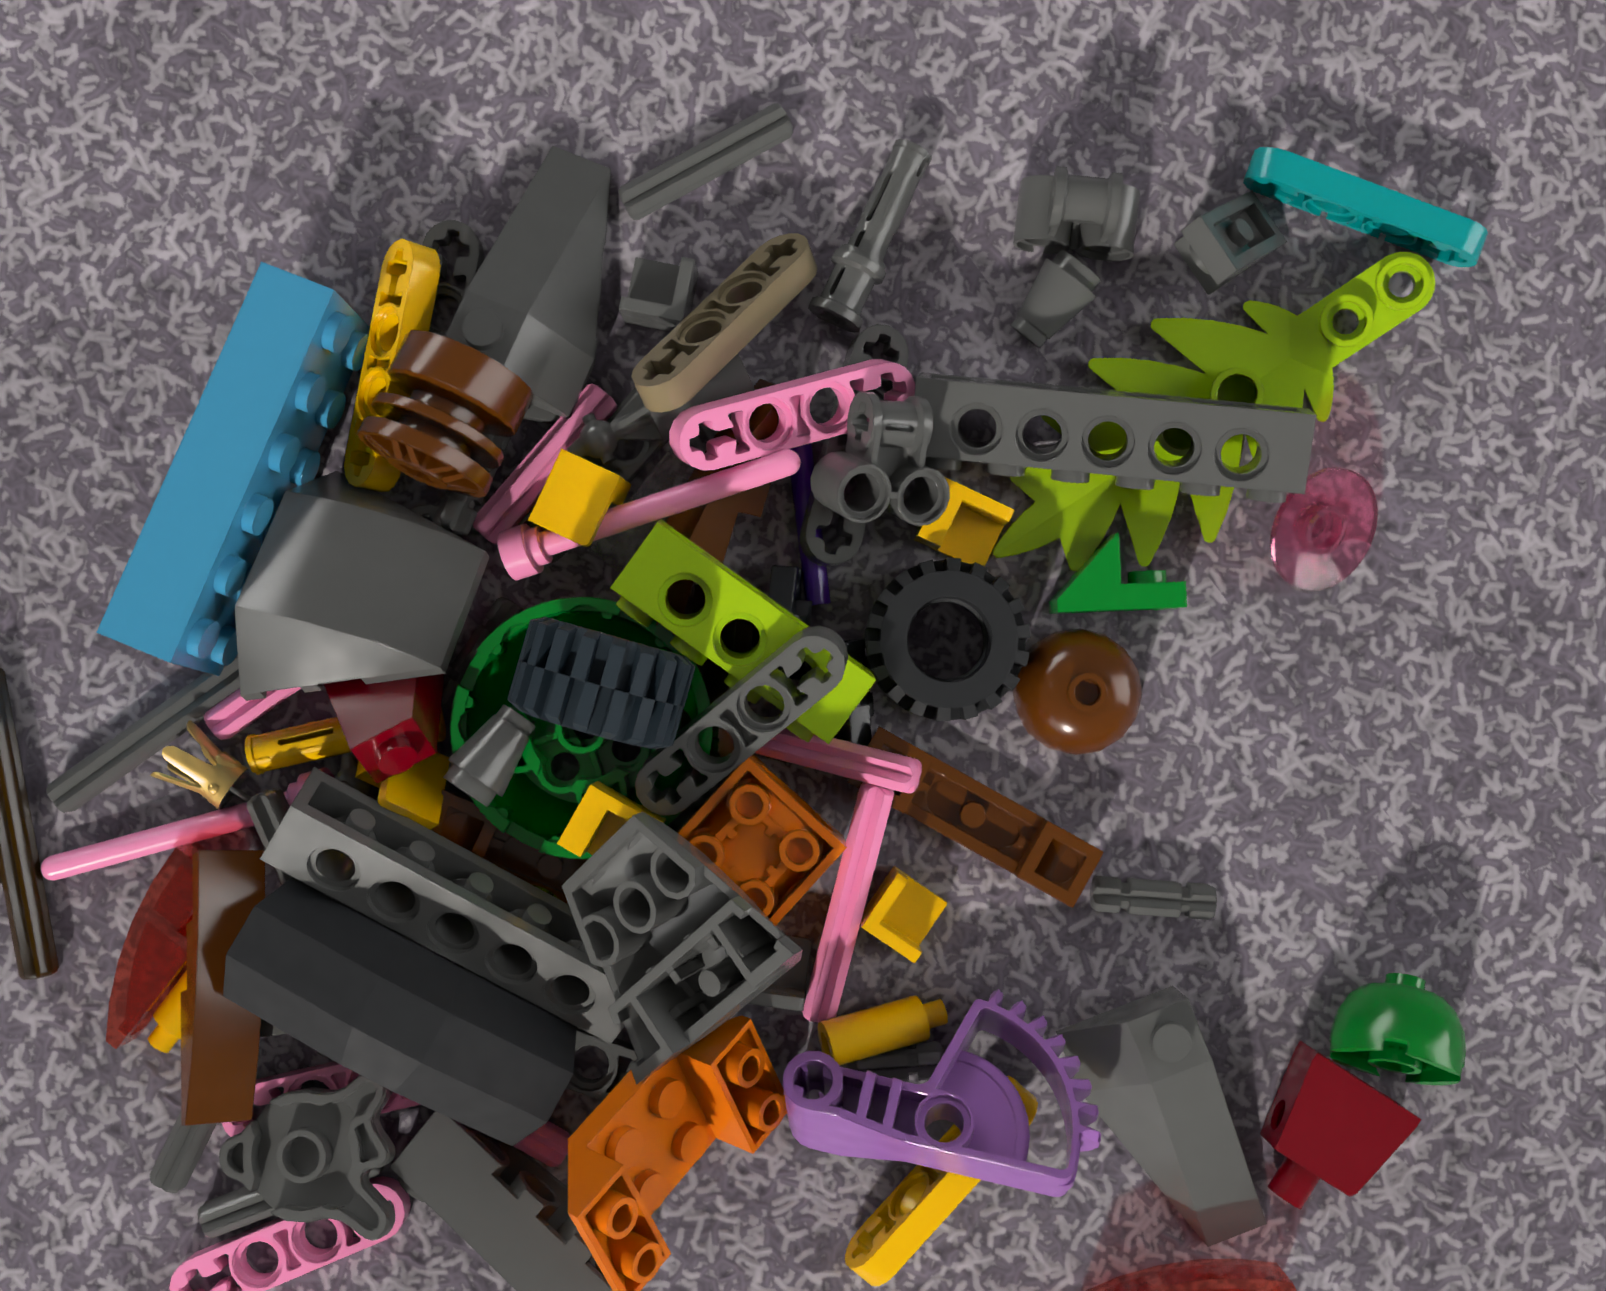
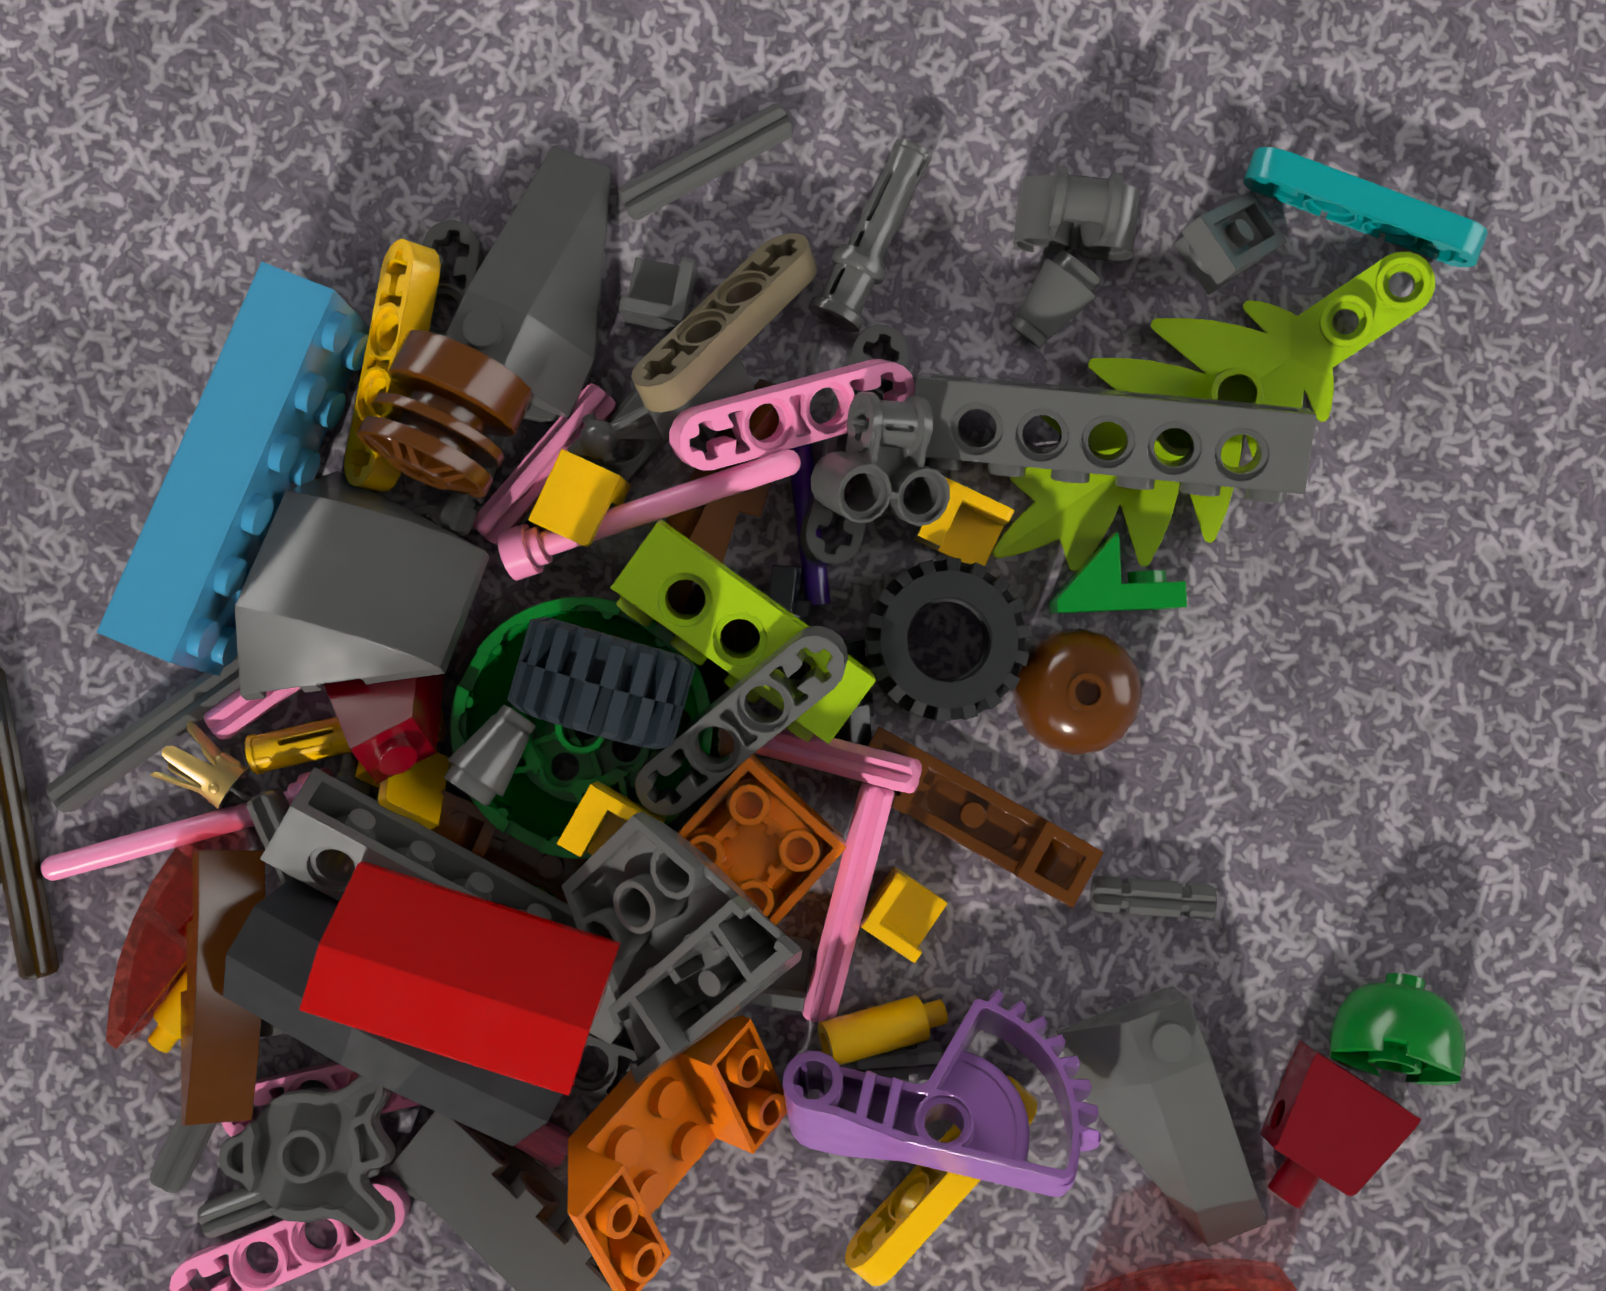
clear pink dish [1270,467,1378,591] -> none
none -> red slope [299,861,621,1096]

